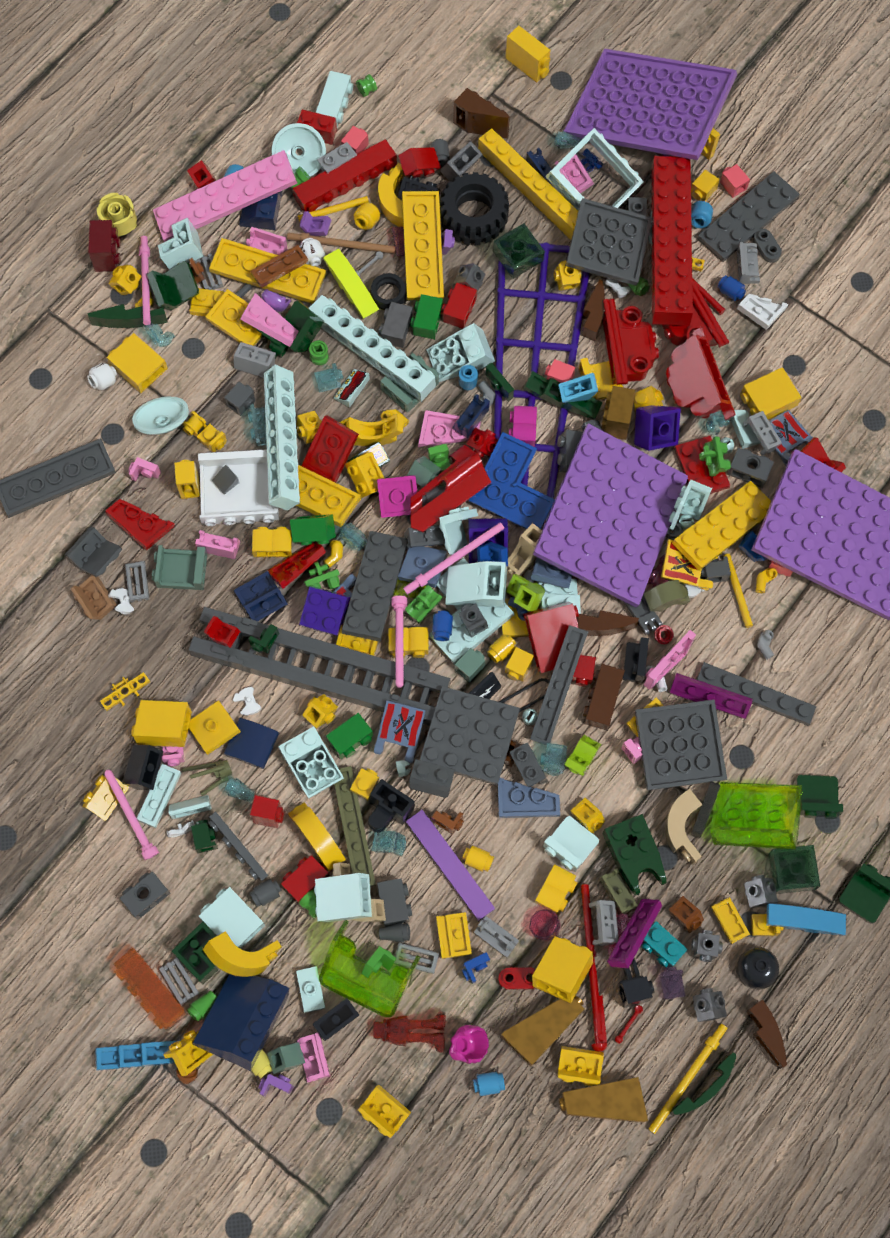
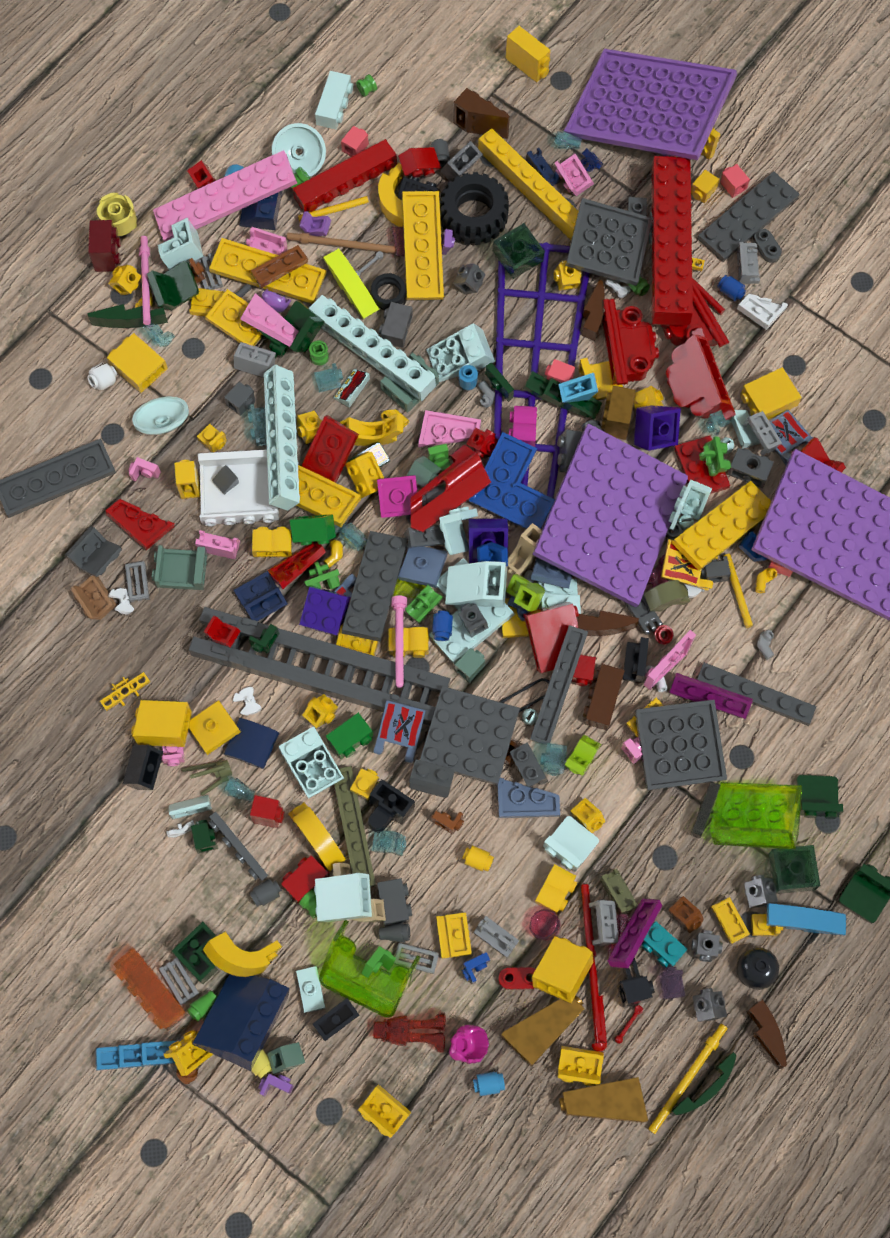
yellow bracket [82,774,129,821] -> none
bright pink piece [104,770,159,861] -> none
dark grey brick [120,871,171,920] -> none
light aqua plate [137,764,181,828] -> none
yellow brick [183,411,207,436] -> none
light aqua brick [199,887,265,949] -> none
red brick [297,109,337,145] -> none
bright pink hinge [297,1033,330,1083] -> none
white head [299,238,325,267] -> none
light grey hinge [317,142,357,173] -> none
yellow head [353,202,380,230] -> none
light aqua hinge [396,760,411,777] -> none
bright pink bar [403,522,505,595] -> none
medium lavender tile [406,810,495,922] -> none
green brick [410,294,443,340] -> none
red brick [441,283,477,329] -> none
dark blue hinge [452,394,490,438] -> none
black slope [469,672,501,699] -> none
yellow brick [487,635,516,663] -> none
yellow brick [505,647,534,681] -> none
light aqua window [545,128,644,210] -> none
dark green brick [602,814,667,896] -> none
tan arch [665,789,702,865] -> none
dark azure head [691,201,713,228] -> none

